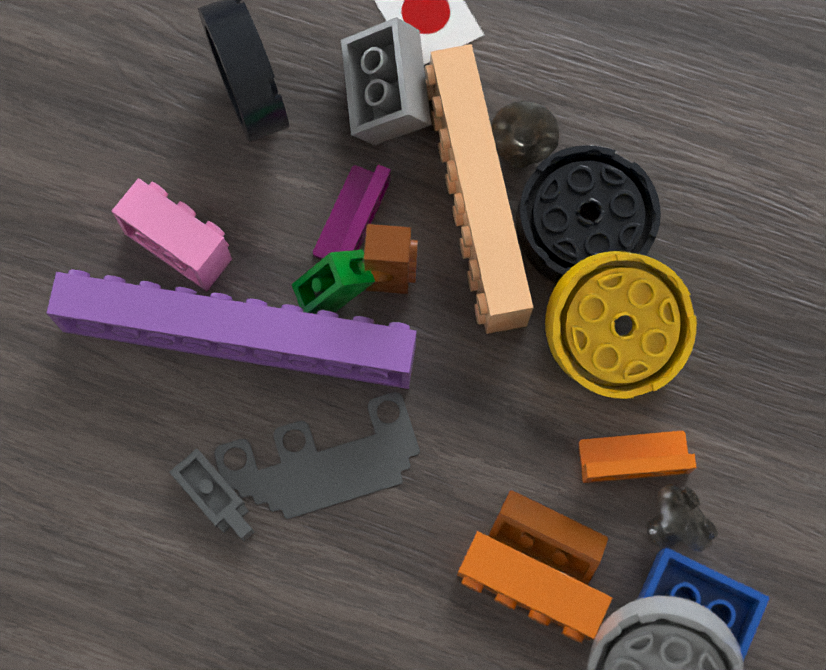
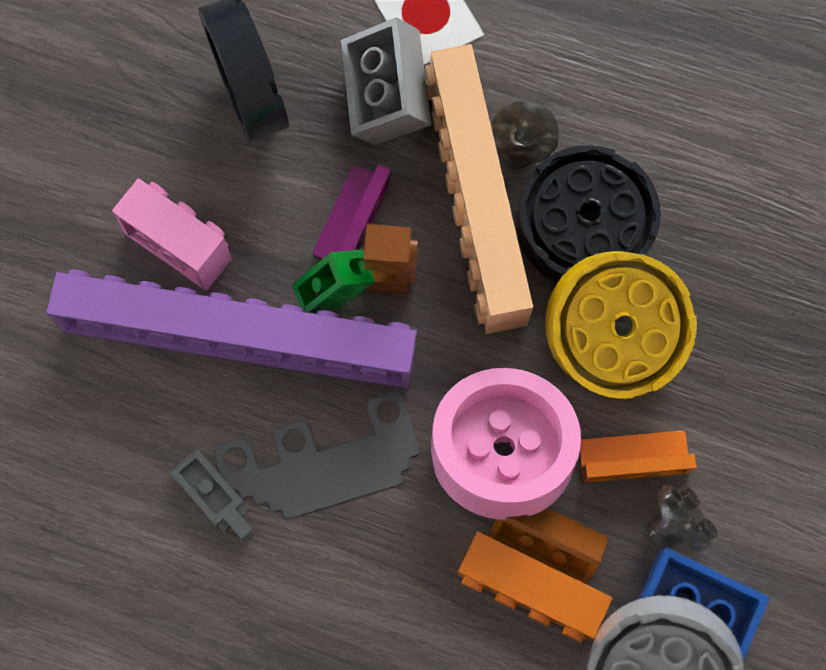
none -> bright pink brick [431,368,581,520]

